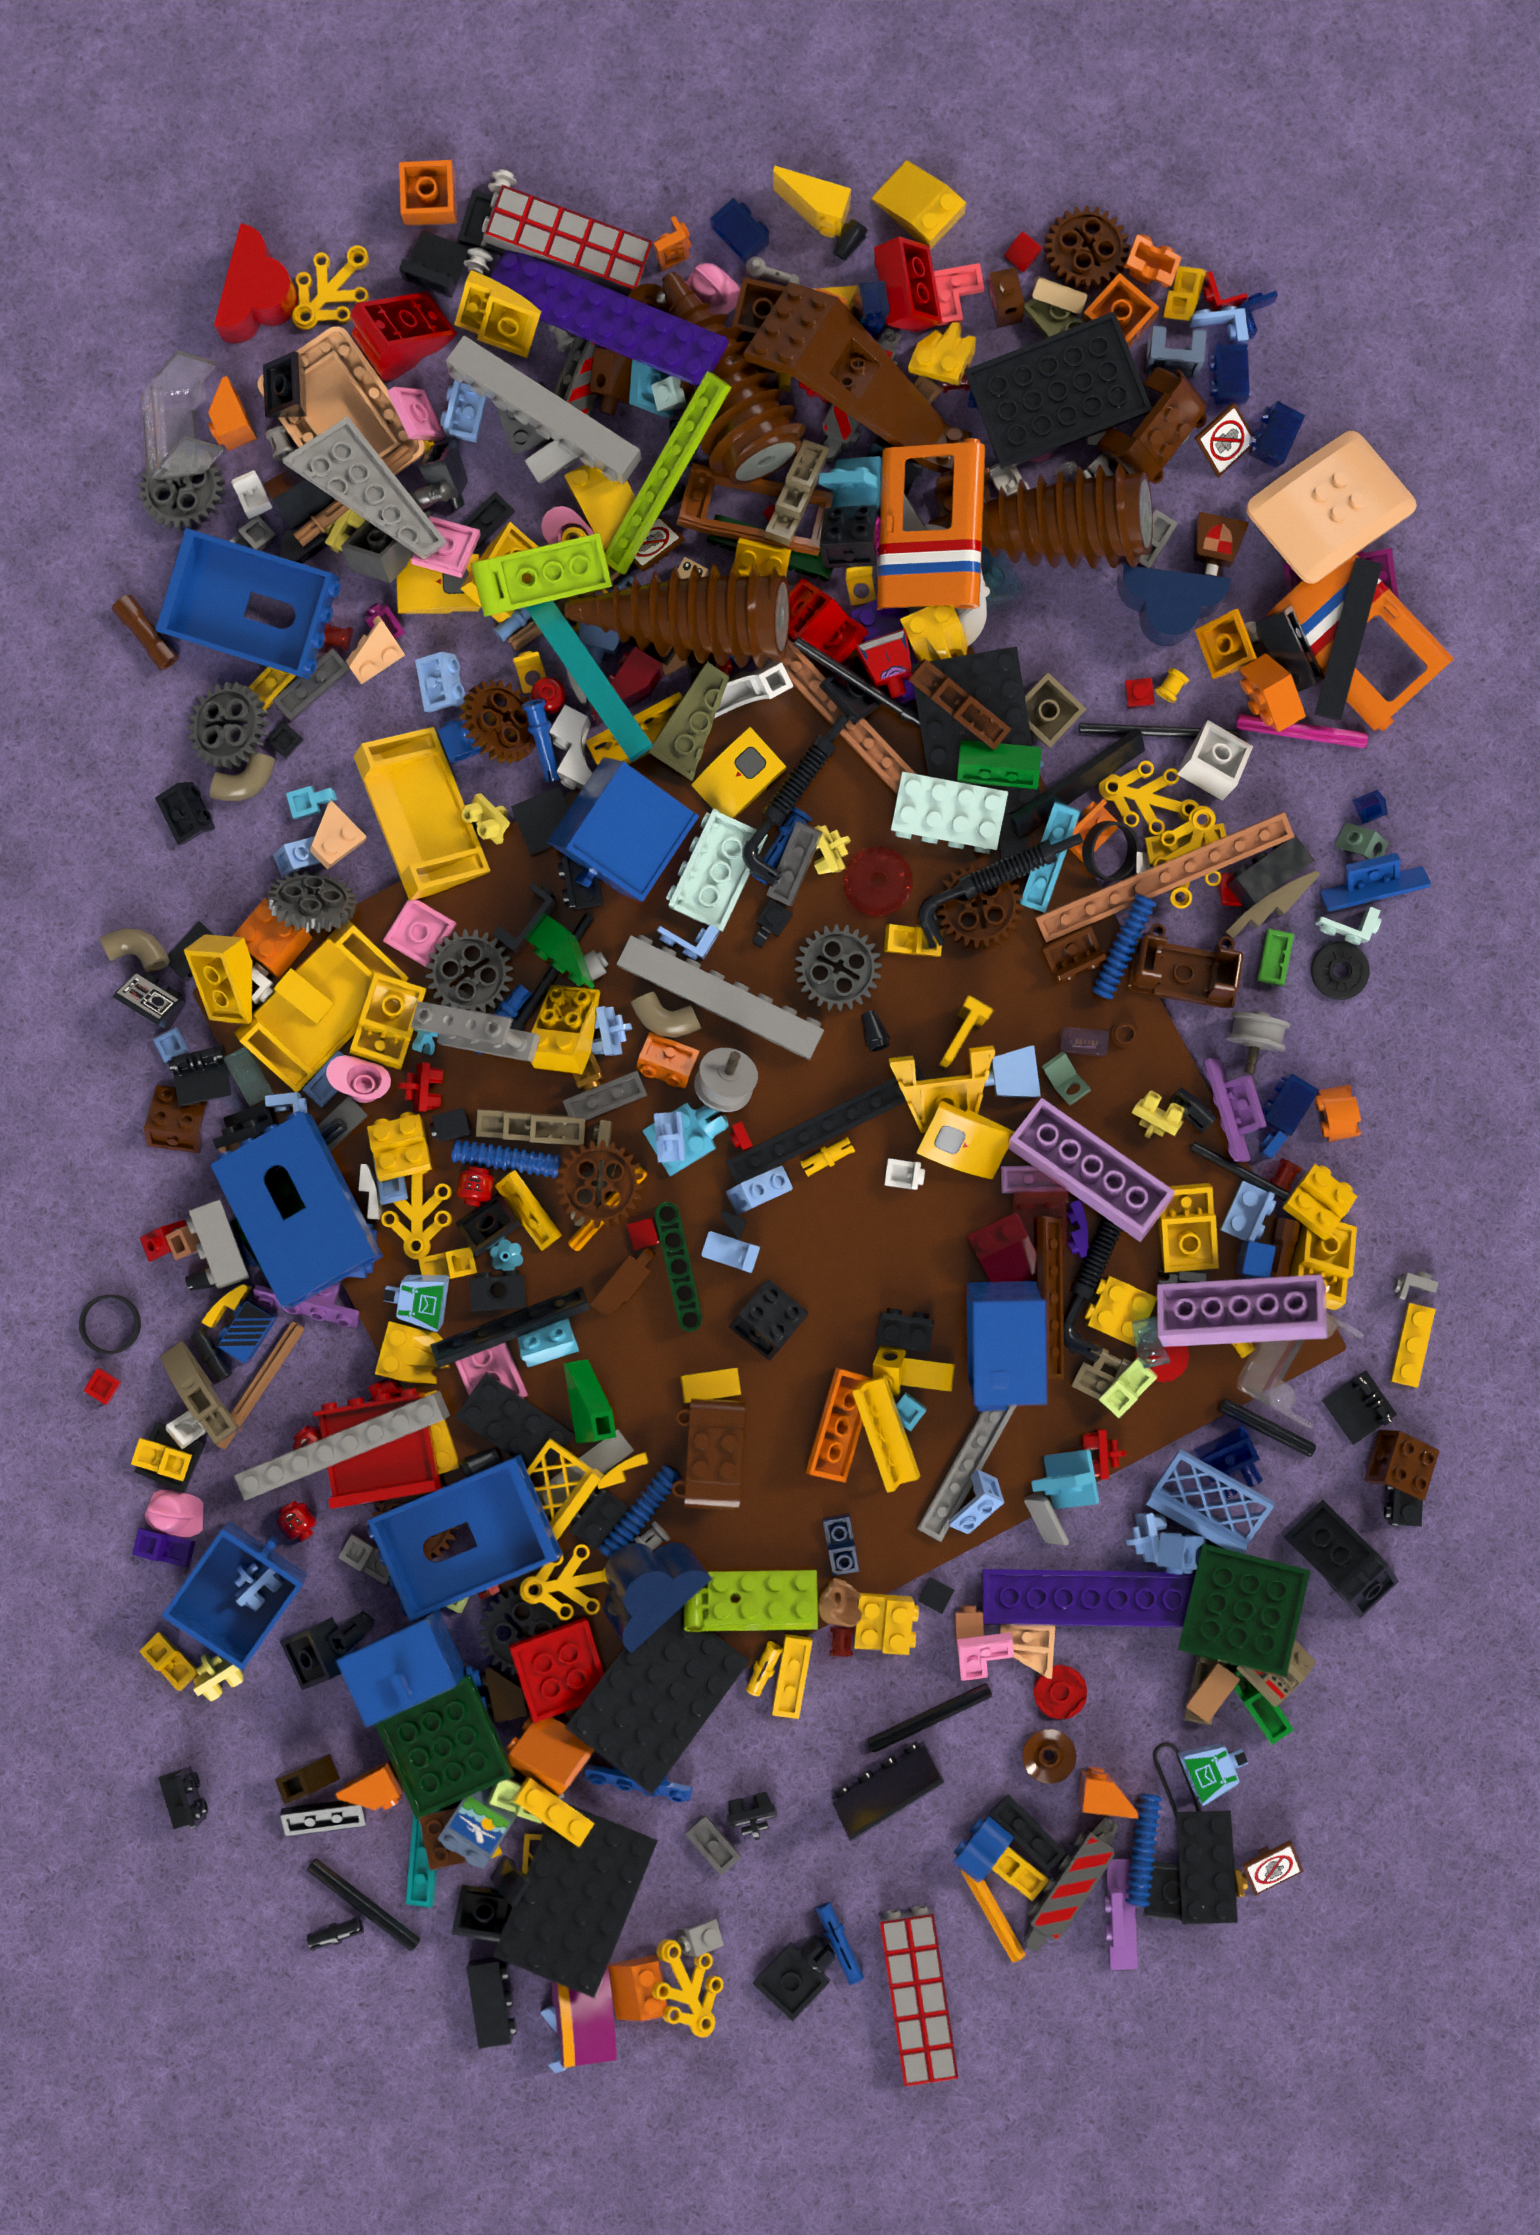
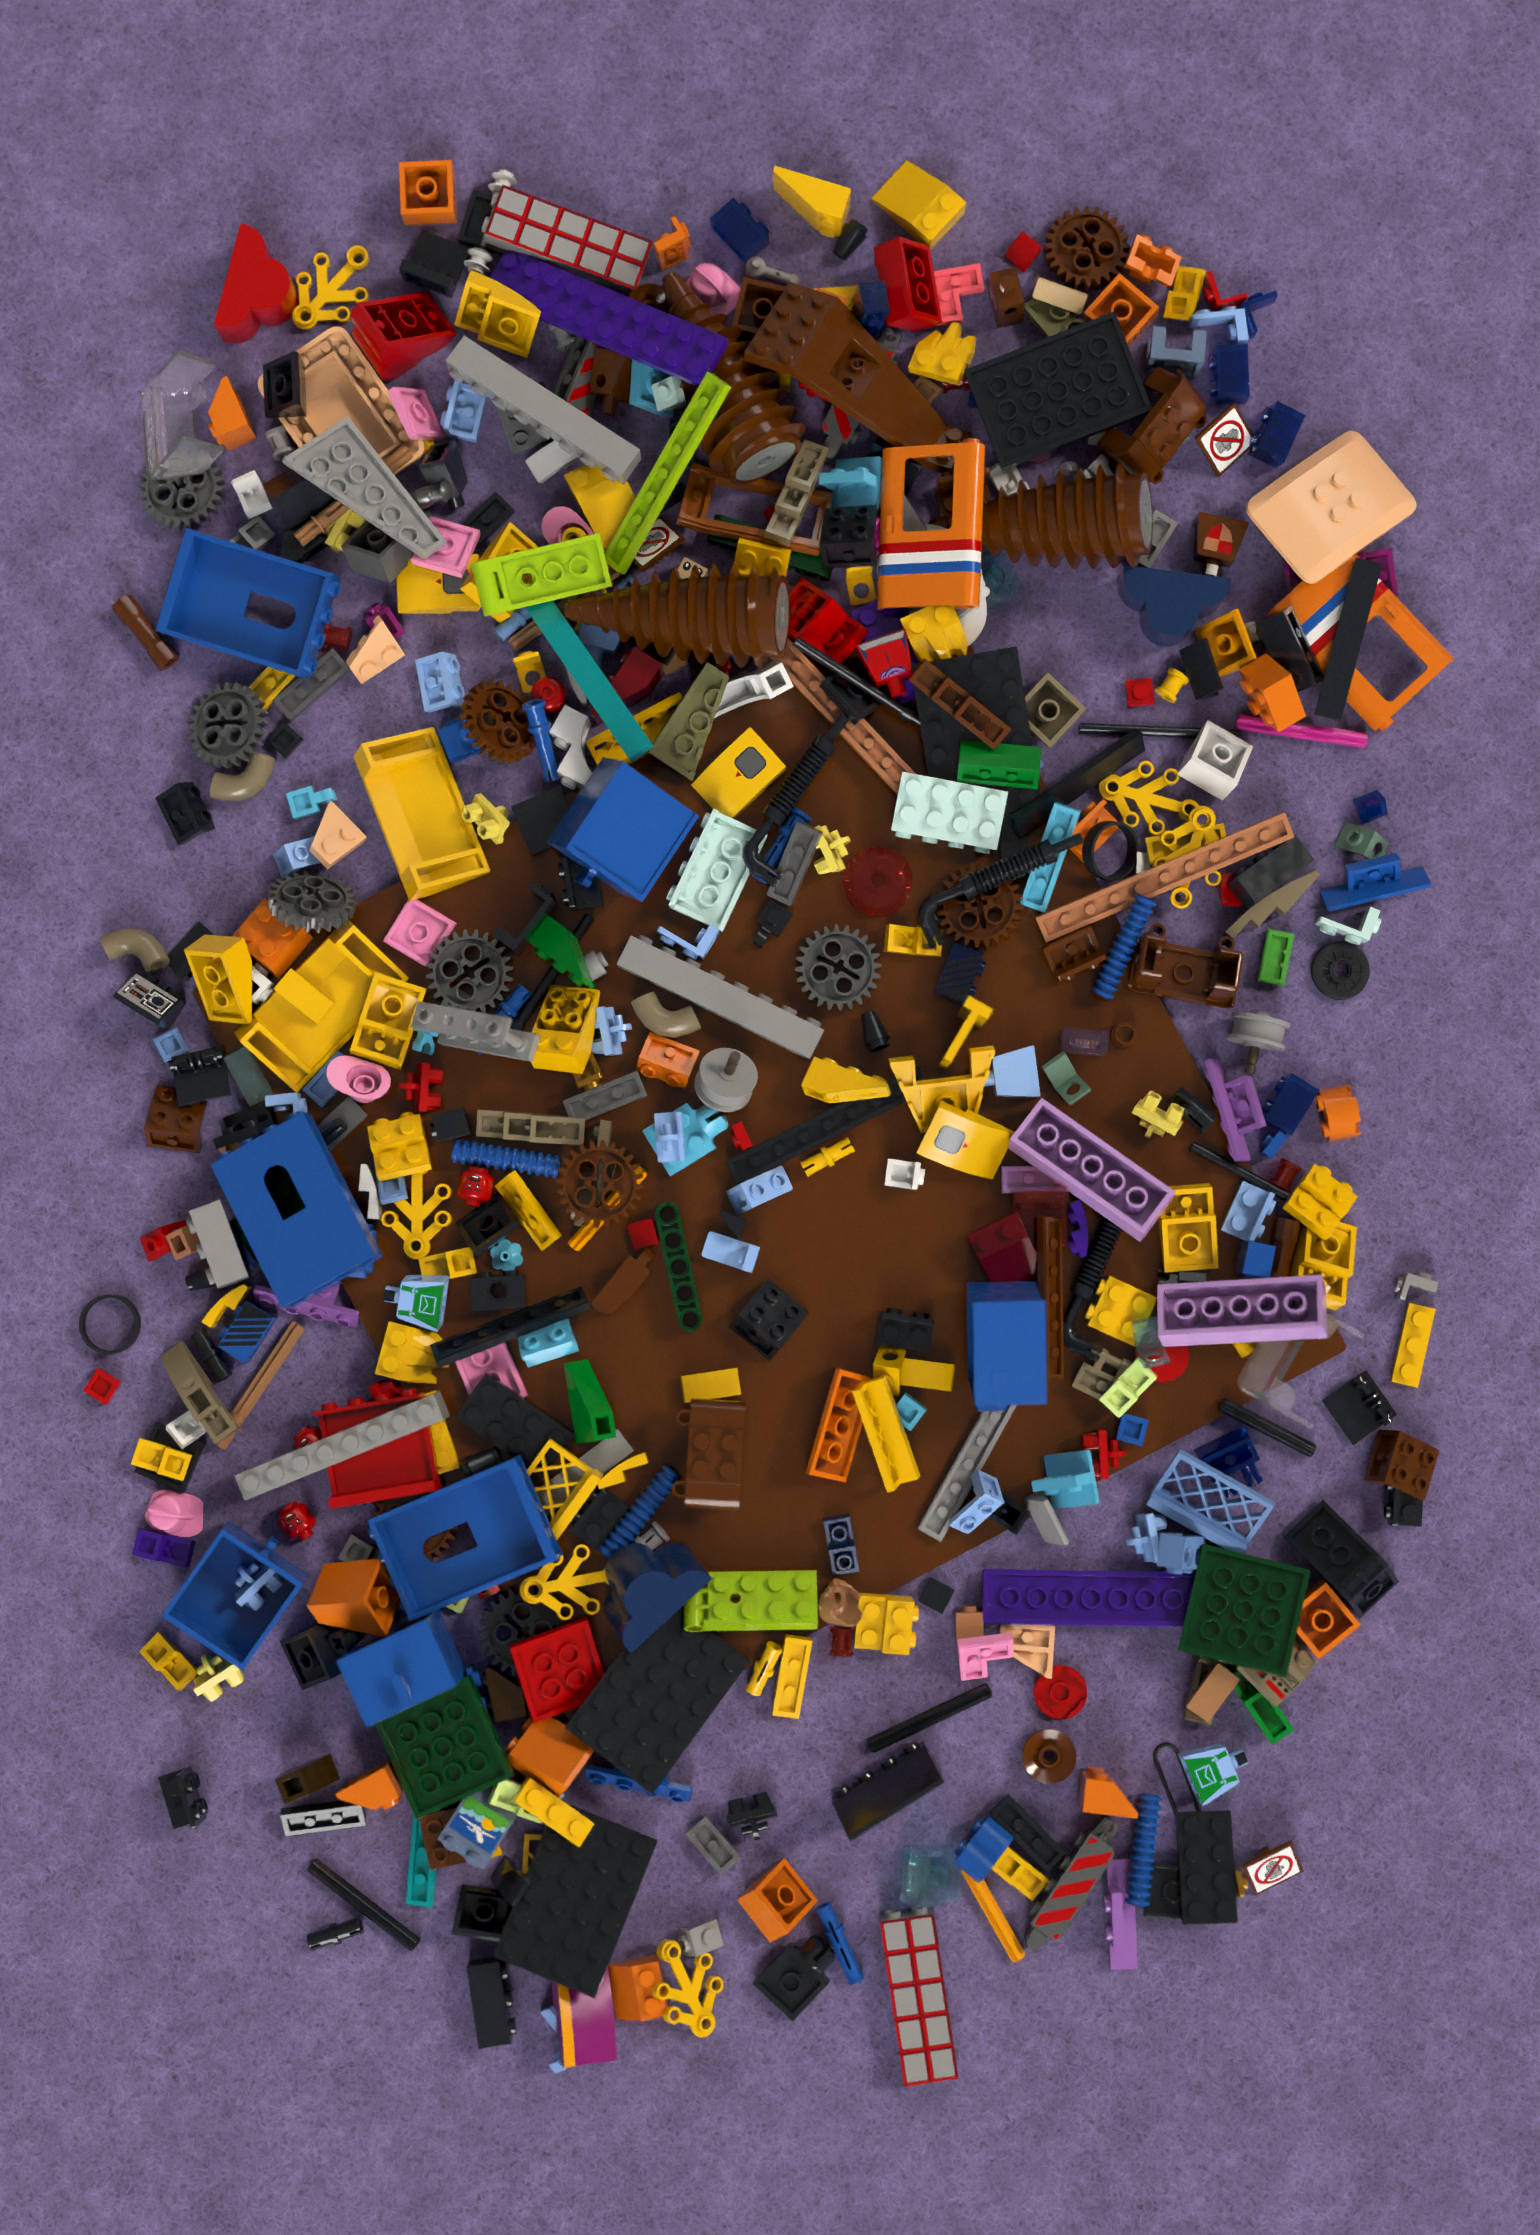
none -> orange slope [307,1559,401,1637]
none -> orange slope [736,1858,818,1943]
none -> yellow slope [801,1057,891,1104]
none -> clear light blue slope [900,1844,962,1908]
none -> brick [934,942,986,1006]
none -> black slope [989,1493,1031,1535]
none -> blue plate [1115,1413,1149,1446]
none -> black panel [1179,638,1224,700]
none -> orange brick [1296,1579,1361,1659]

